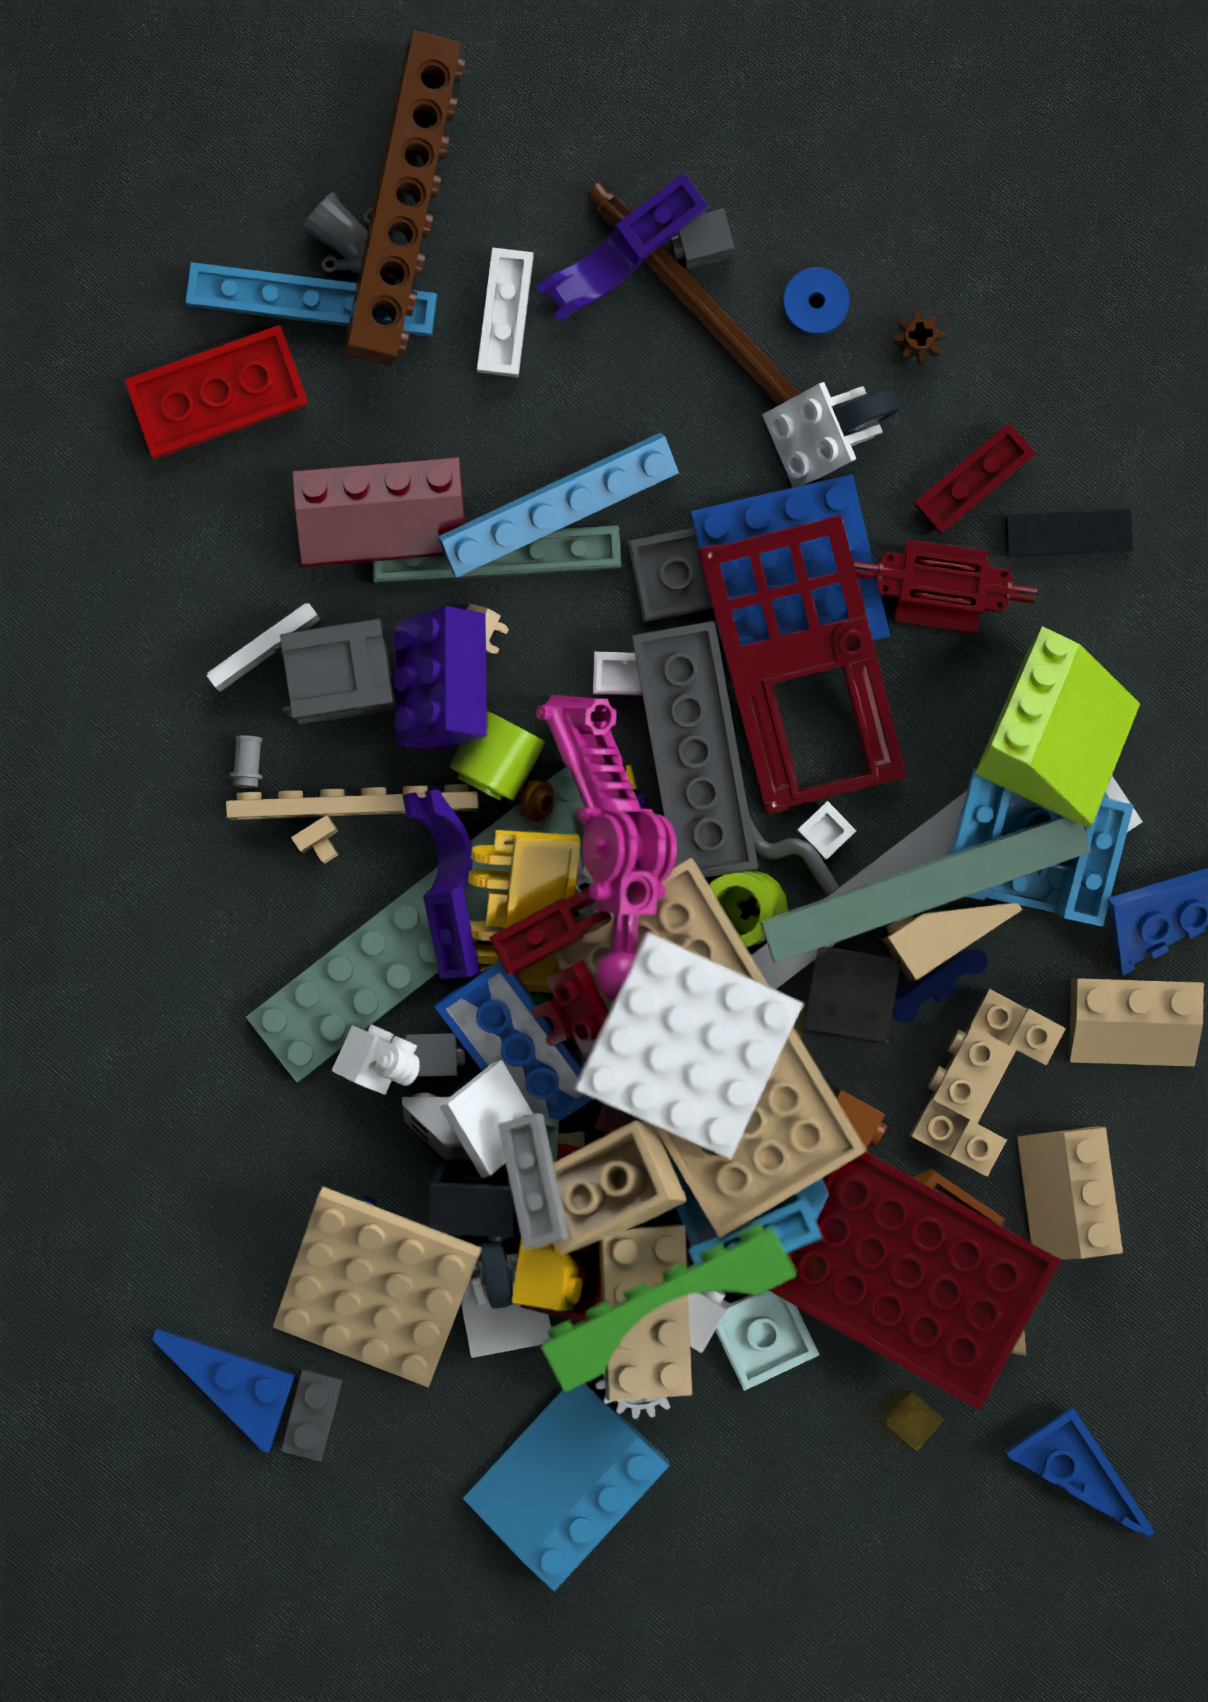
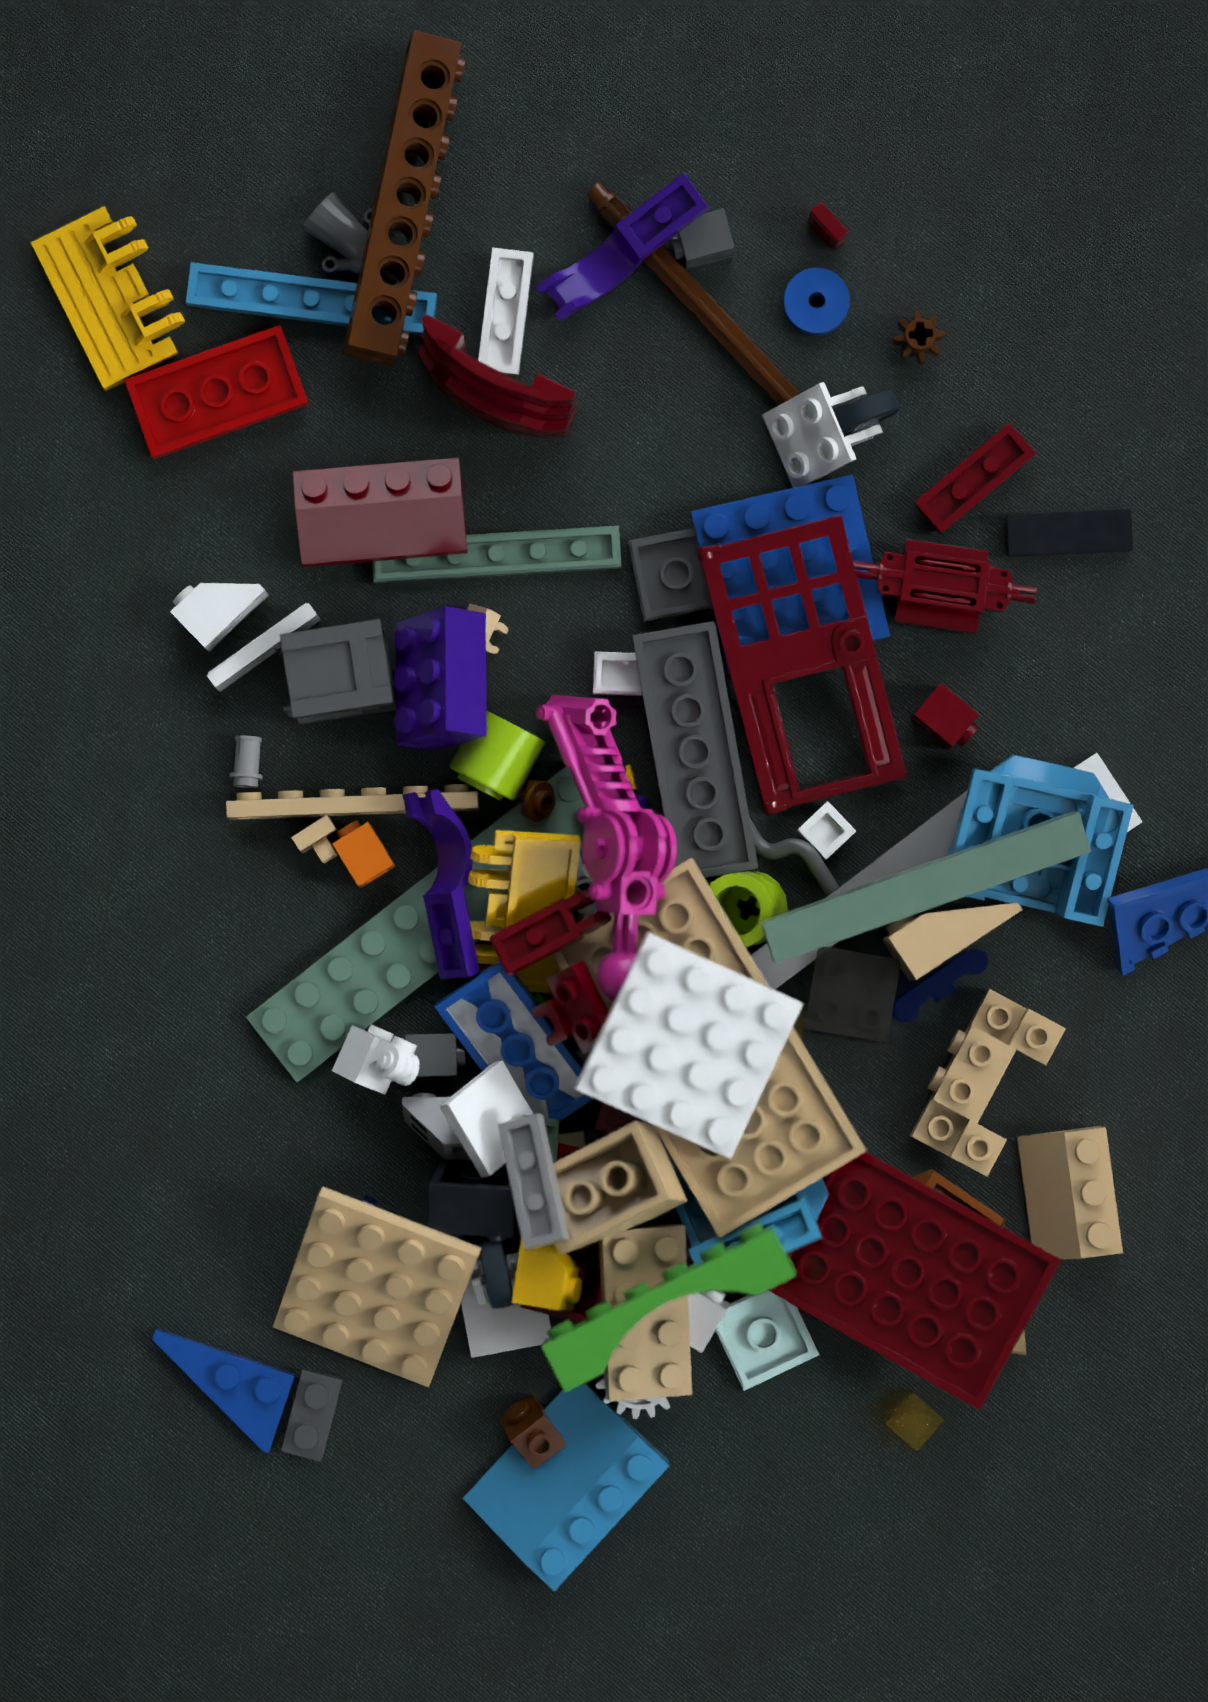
dark azure plate [438,433,679,577] -> none
dark orange brick [835,1089,887,1149] -> none
lime slope [975,626,1140,829] -> none
blue wing [1005,1407,1155,1537] -> none
tan slope [1069,979,1204,1066] -> none
none -> yellow hinge [31,206,185,391]
none -> white slope [170,583,269,652]
none -> orange brick [332,820,396,888]
none -> dark red slope [418,314,577,438]
none -> reddish brown bracket [499,1394,566,1468]
none -> dark red tile [808,201,849,250]
none -> dark red brick [911,683,980,750]

